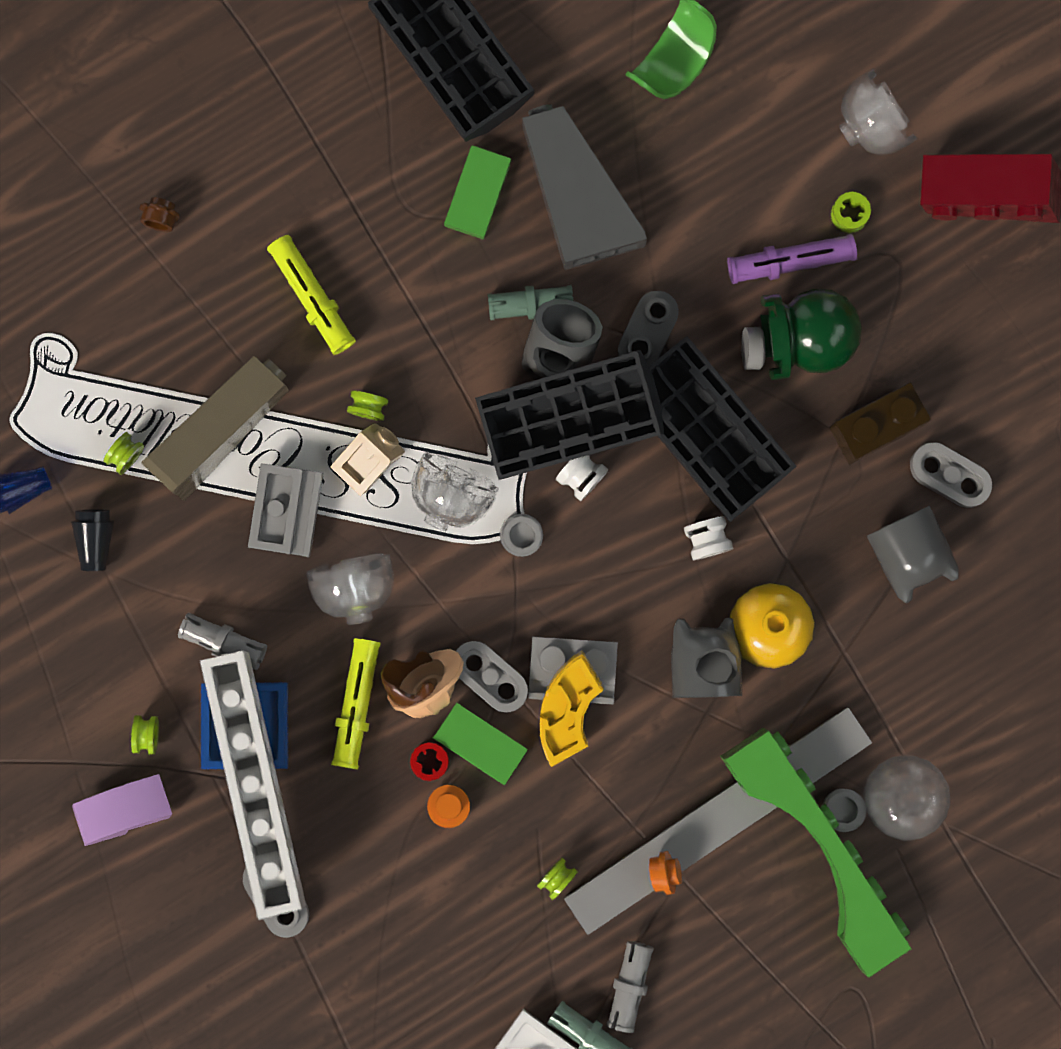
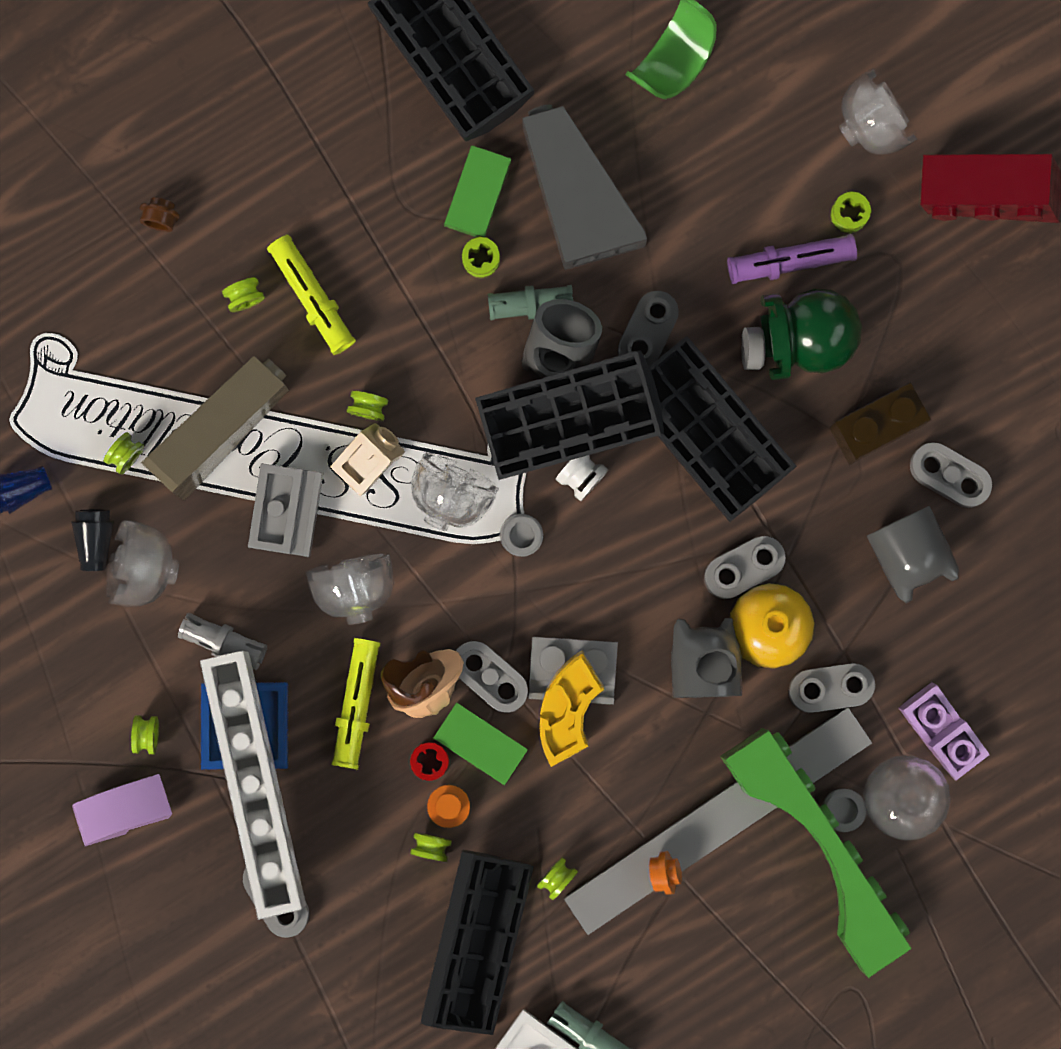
light grey pin [607,941,654,1033] -> none
white wheel [684,516,734,561] -> none
none -> clear cylinder [106,519,179,607]
none -> lime bush [222,277,265,312]
none -> lime bush [410,832,452,862]
none -> black piece [420,849,534,1035]
none -> lime bush [462,237,500,278]
none -> light grey plate [704,536,785,599]
none -> light grey plate [788,663,875,713]
none -> lavender slope [898,682,990,780]

